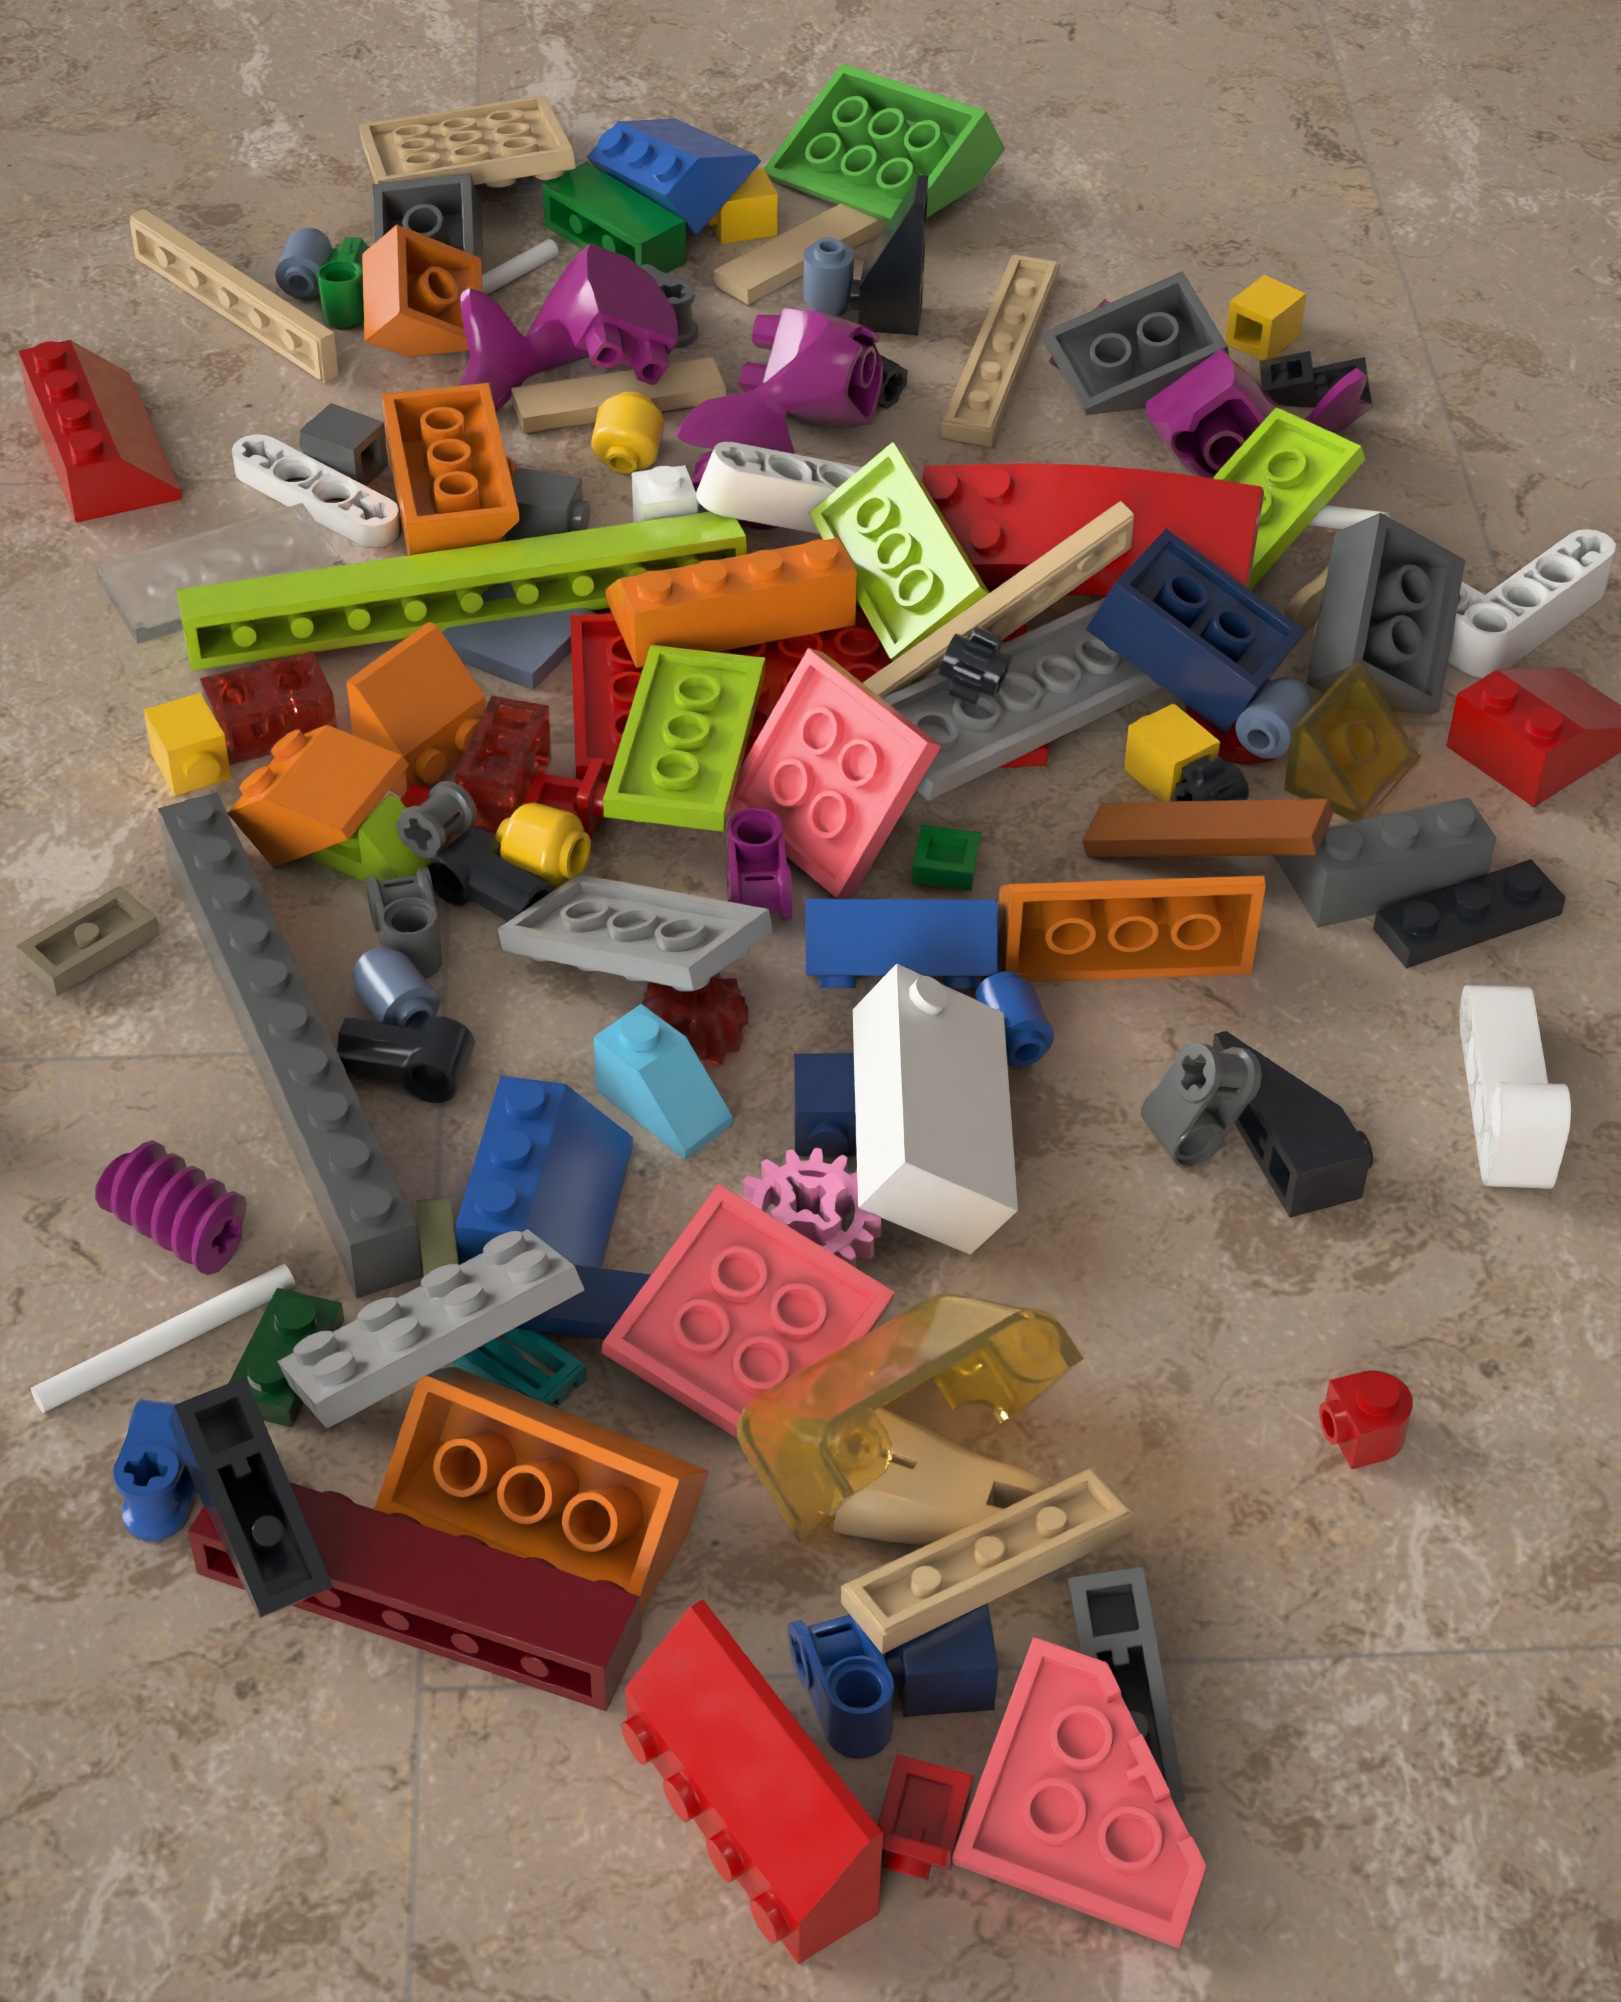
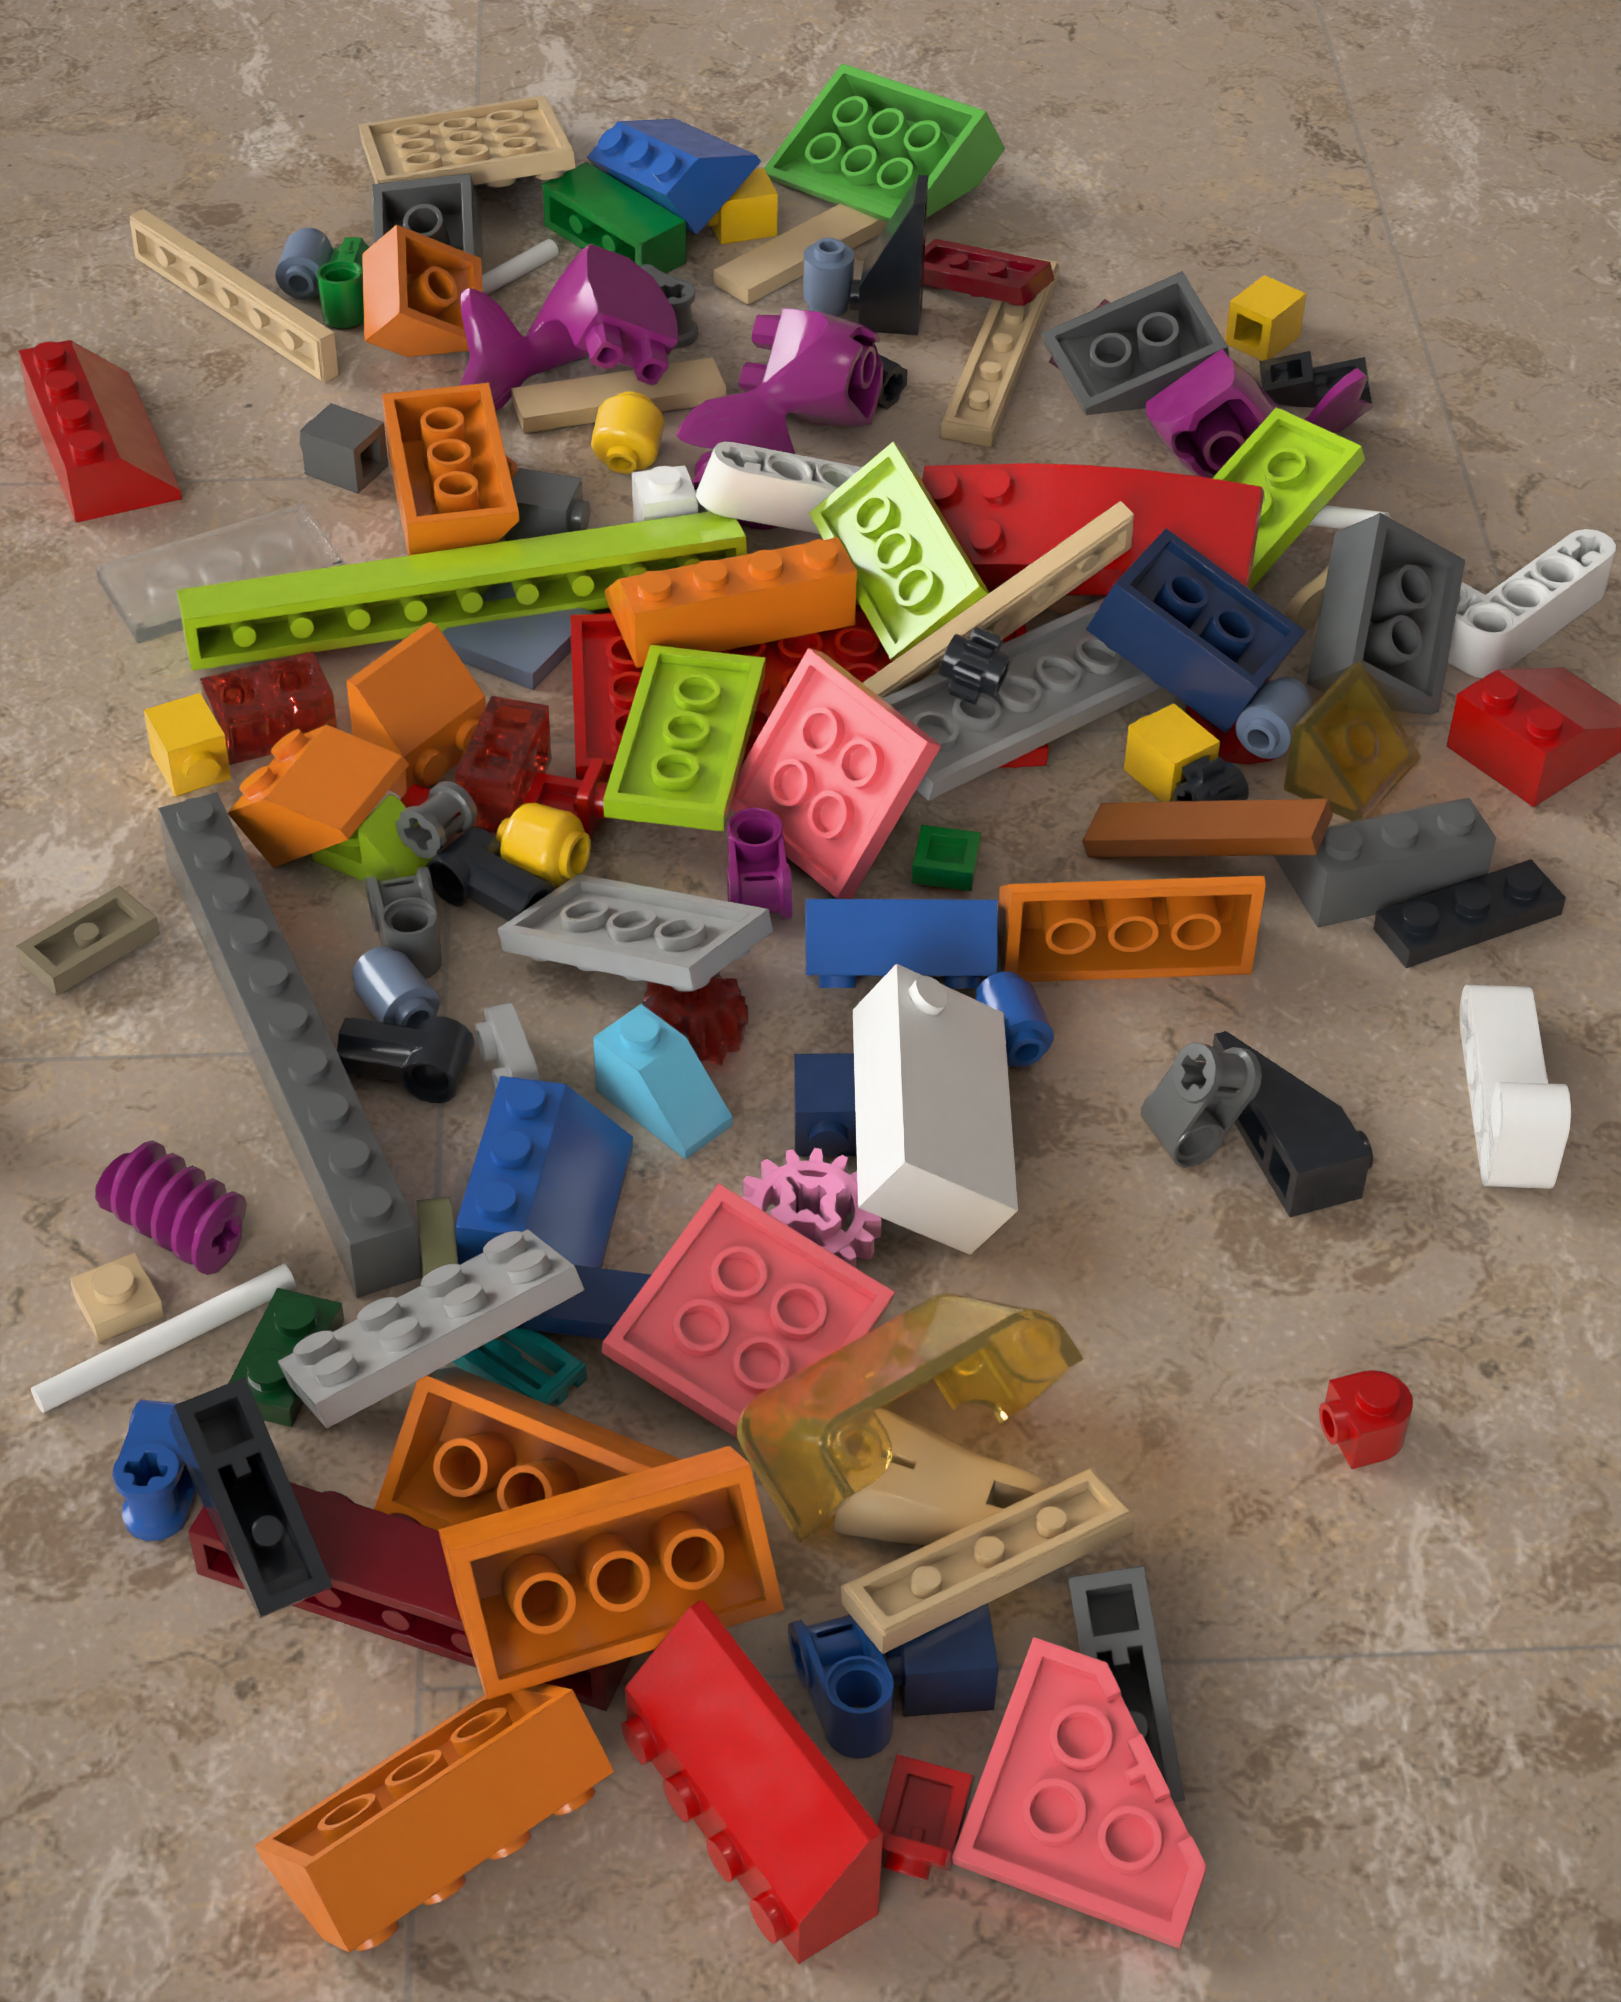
white beam [232,434,400,548] -> none
none -> tan plate [70,1252,164,1343]
none -> orange slope [254,1683,615,1953]
none -> orange slope [438,1446,784,1700]
none -> light grey plate [475,1002,541,1092]
none -> dark red plate [924,239,1055,306]

